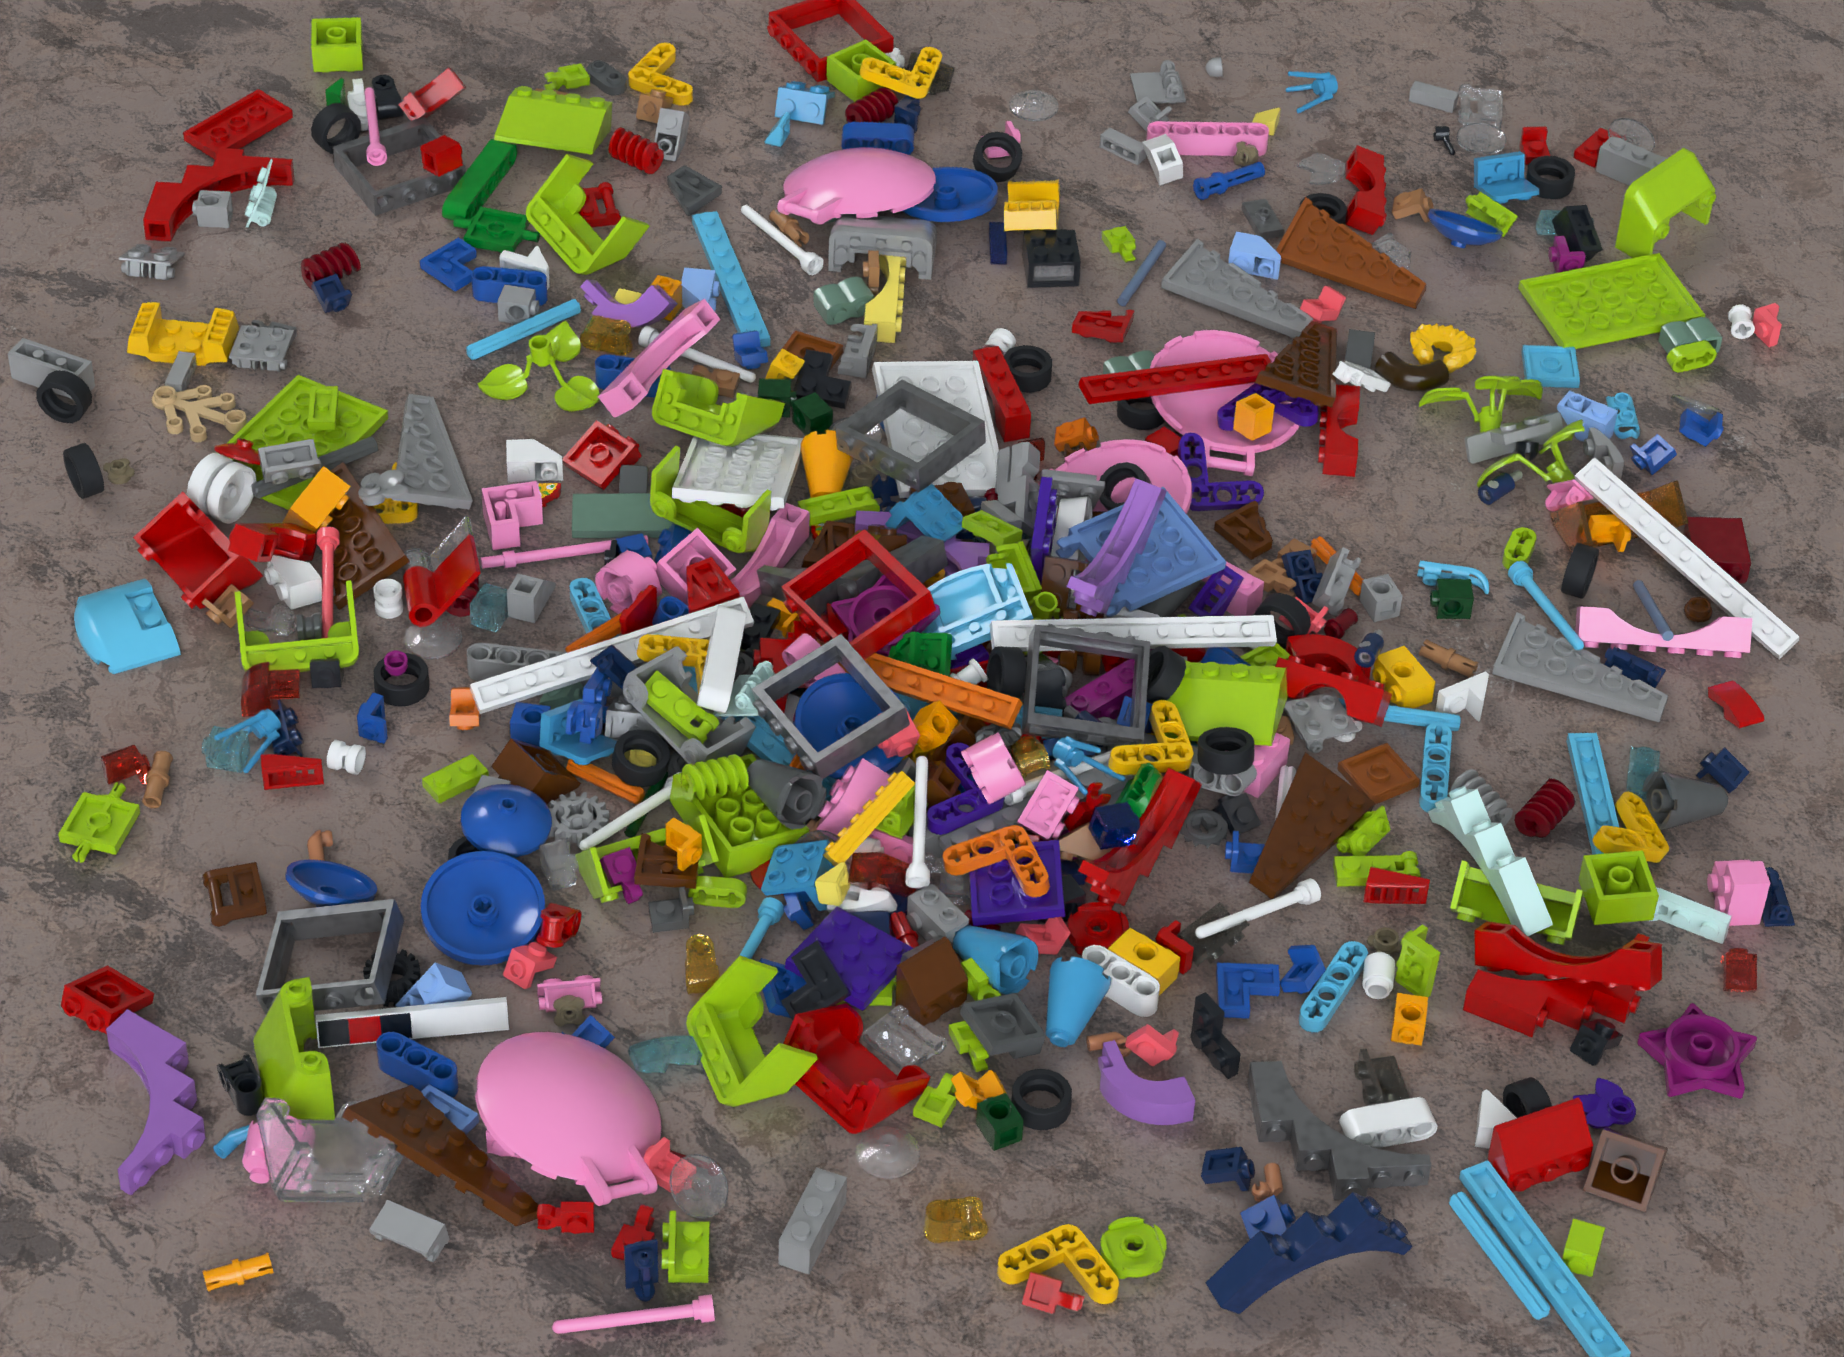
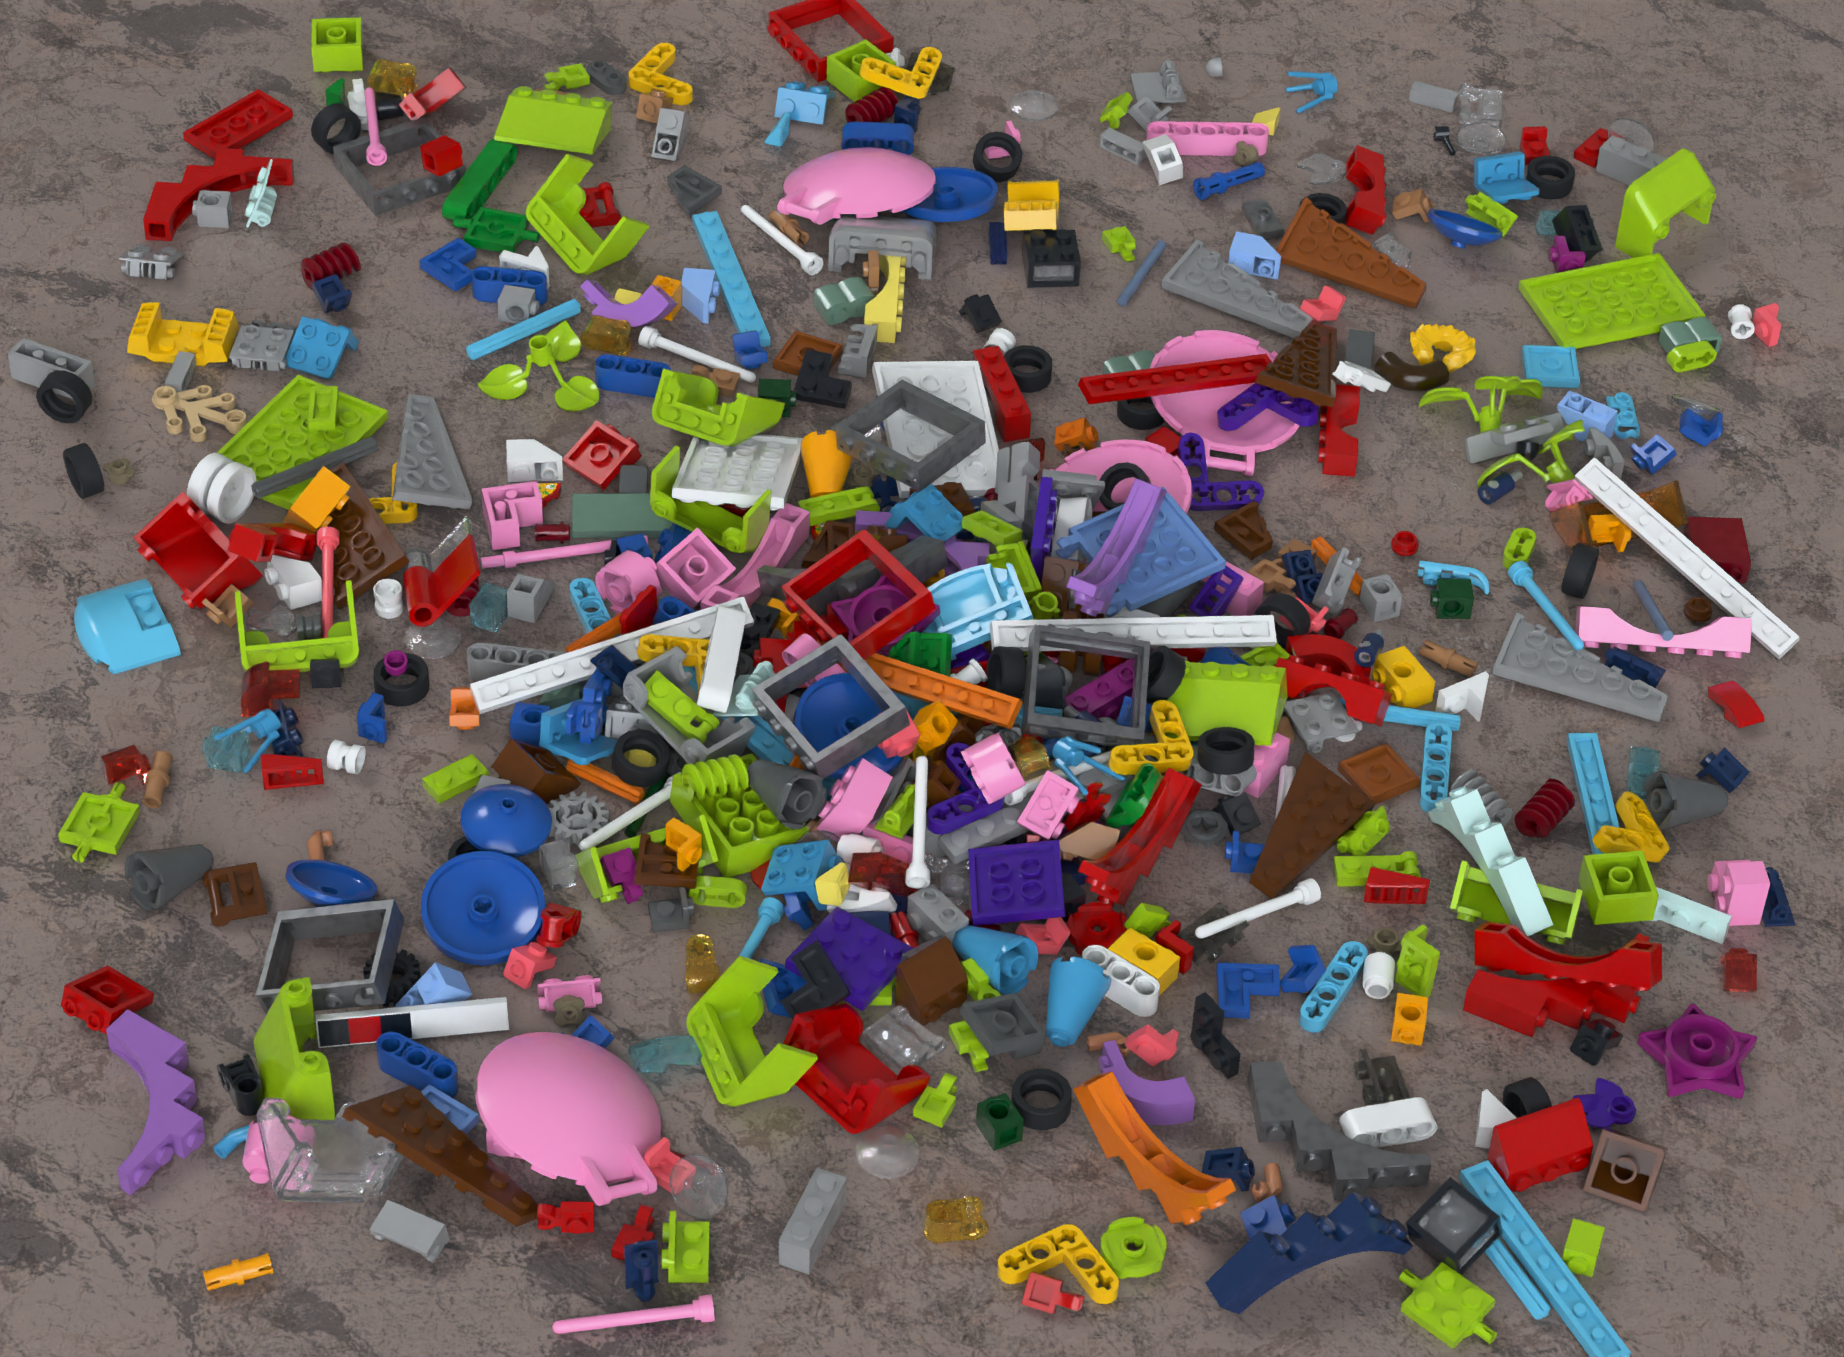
red dish [214,438,261,465] -> none
light grey bracket [258,439,321,484] -> none
light grey plate [358,470,409,506] -> none
bright pink arch [598,298,721,418] -> none
red piece [608,127,664,174] -> none
red wing [686,557,740,614] -> none
yellow bracket [765,348,805,379] -> none
dark green brick [792,392,833,435] -> none
yellow piece [823,770,916,866] -> none
orange beam [942,825,1050,897] -> none
light orange bracket [951,1070,1007,1110] -> none
red wing [1072,310,1135,343] -> none
clear blue brick [1088,802,1140,850] -> none
light orange brick [1233,393,1275,441] -> none
none -> dark grey cone [125,844,214,911]
none -> dark azure bracket [285,316,359,380]
none -> clear yellow piece [367,59,417,97]
none -> dark red pin [535,521,570,544]
none -> black bracket [959,294,1002,333]
none -> orange arch [1073,1071,1236,1225]
none -> lime plate [1100,91,1133,130]
none -> lime plate [1124,902,1172,937]
none -> red plate [1391,531,1419,556]
none -> lime plate [1399,1262,1497,1349]
none -> piece [1406,1177,1502,1275]

